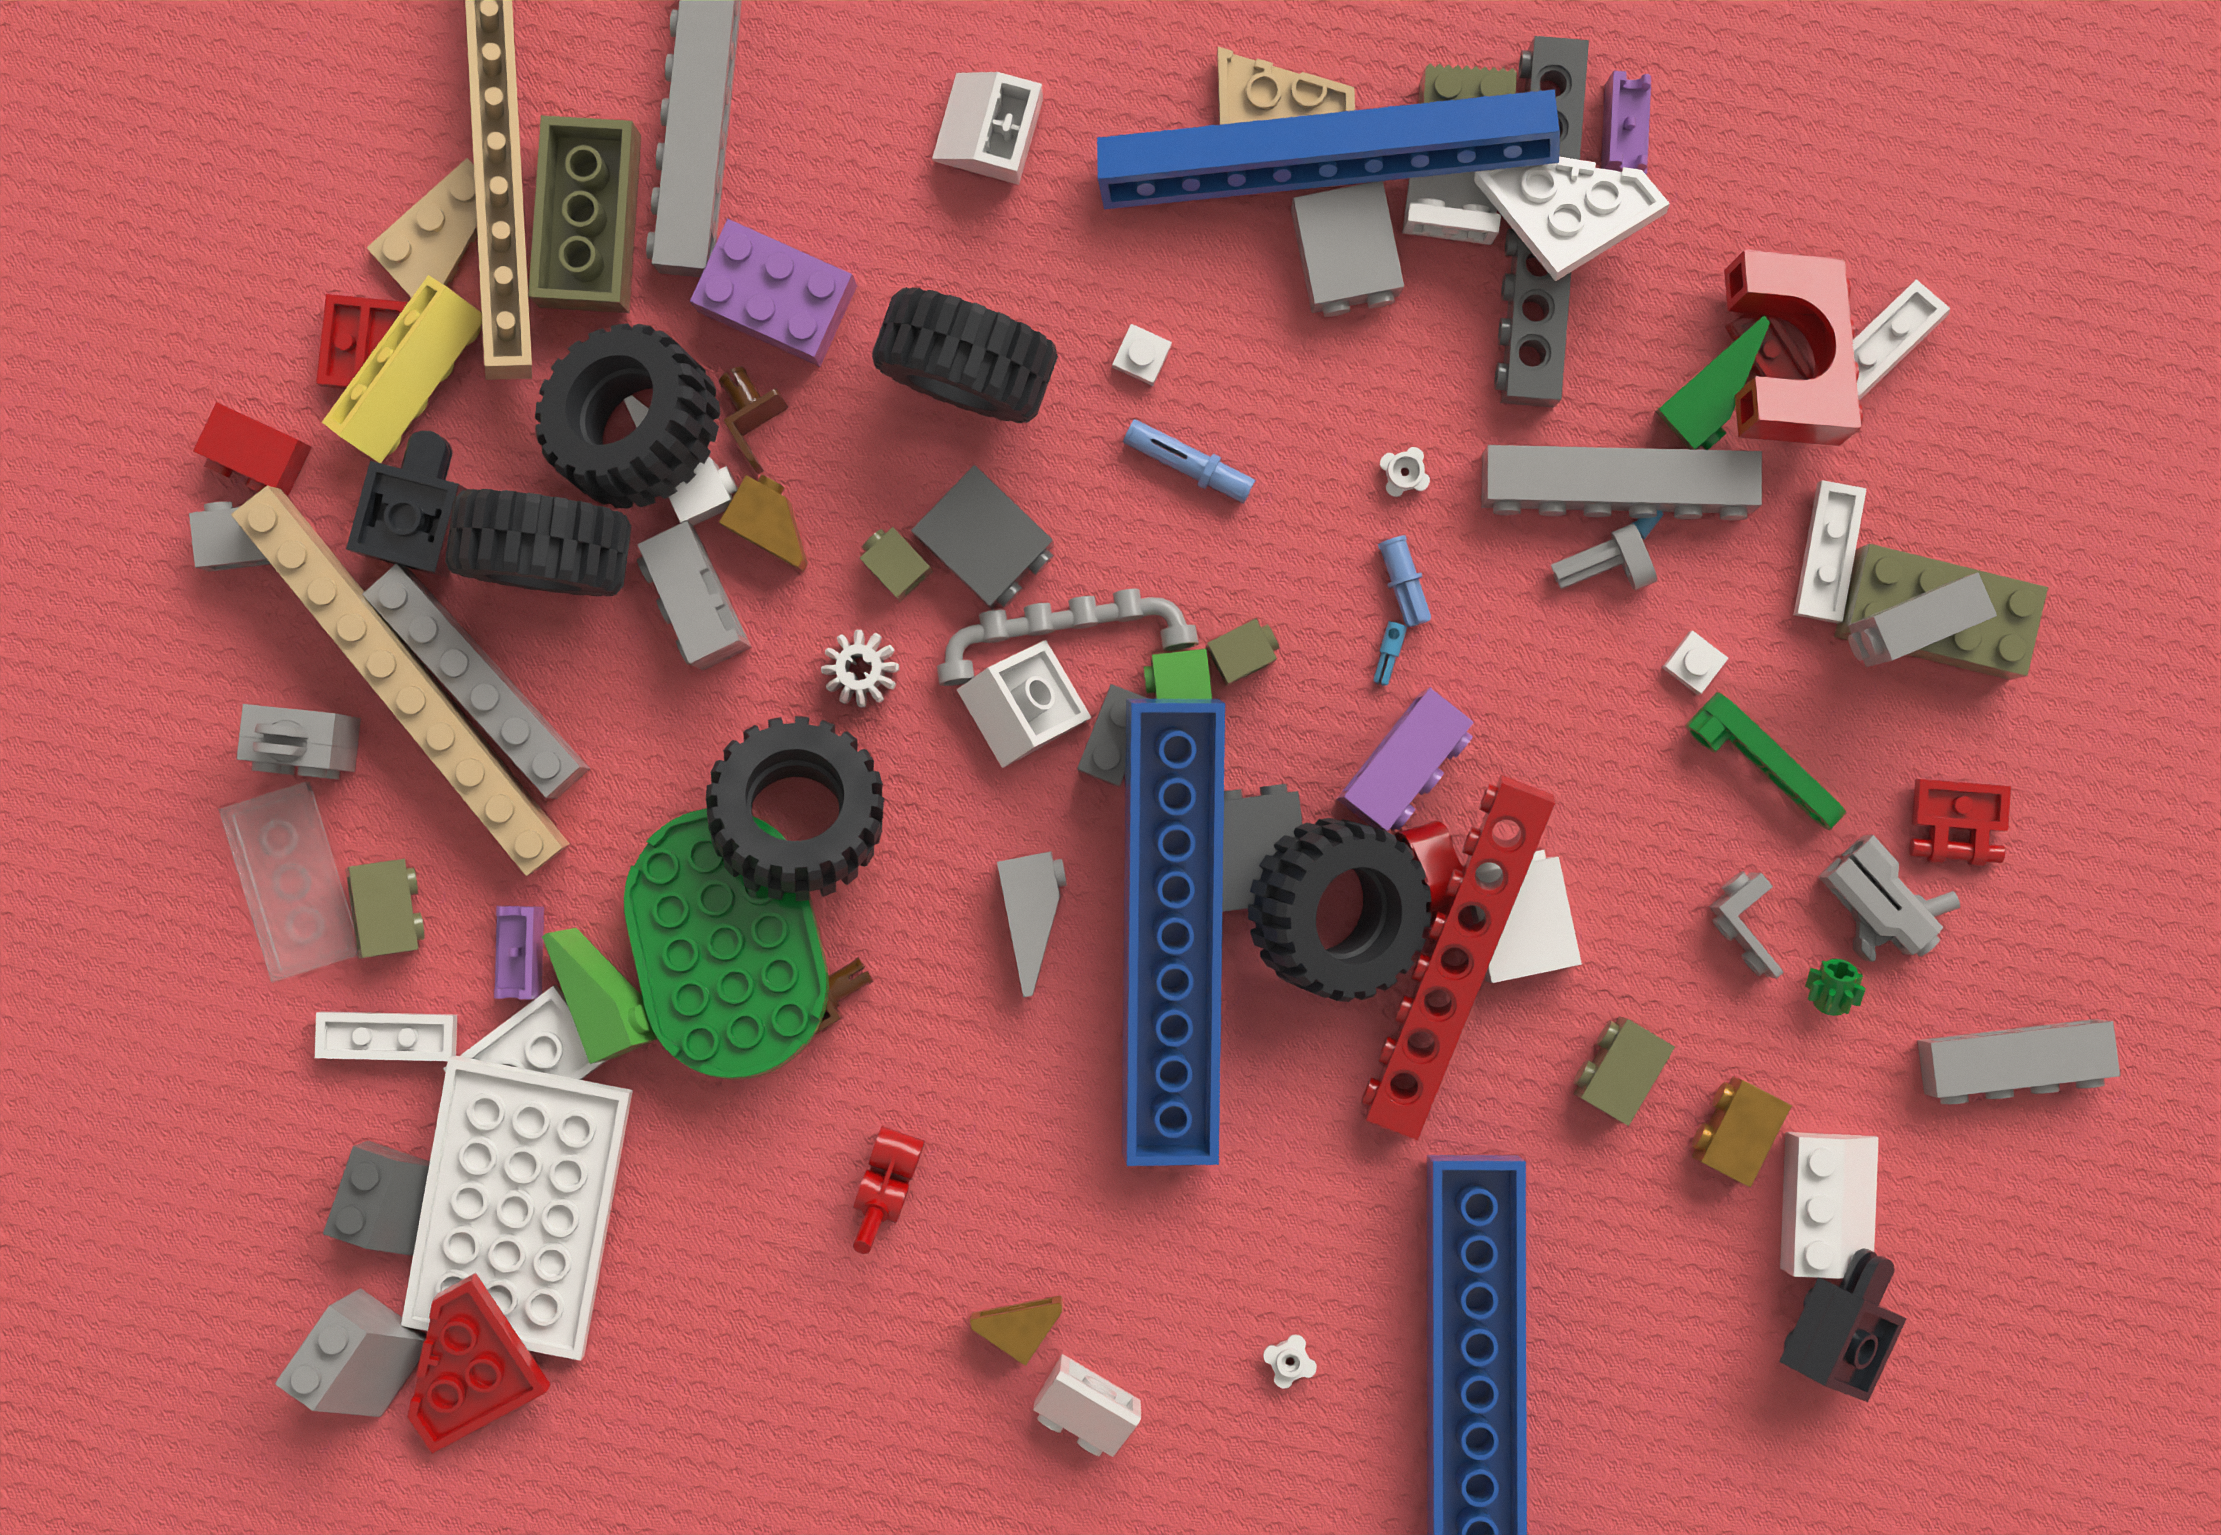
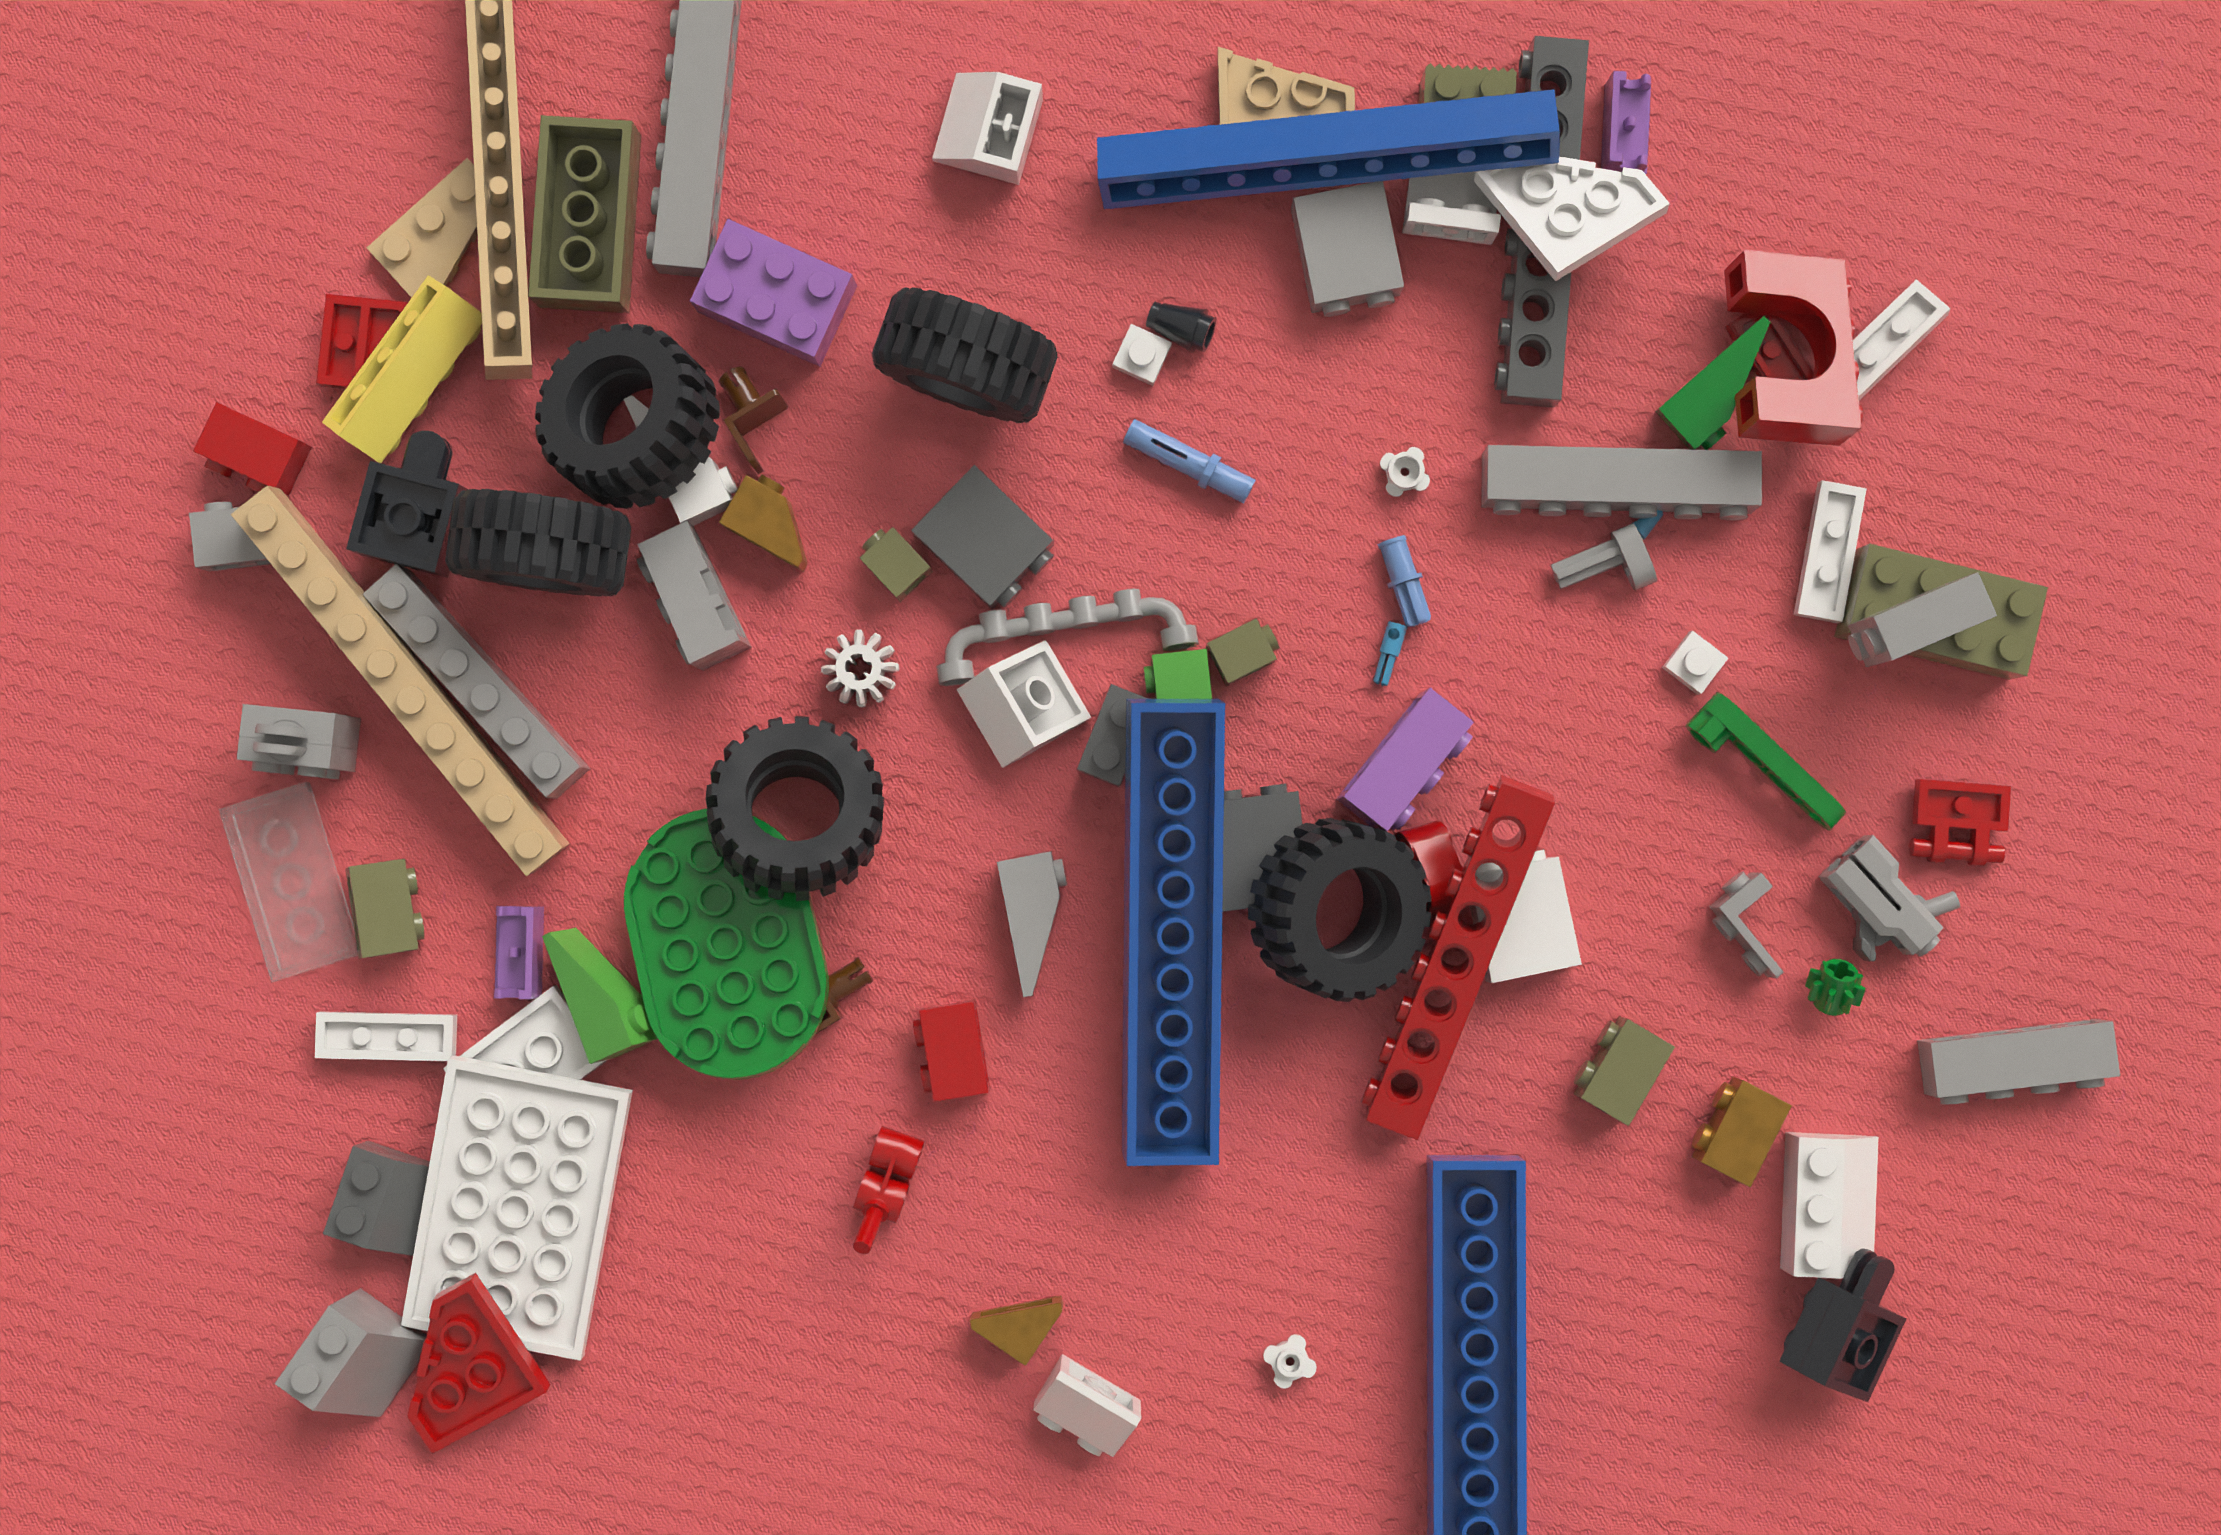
none -> red brick [913,999,990,1102]
none -> black cone [1146,301,1216,353]

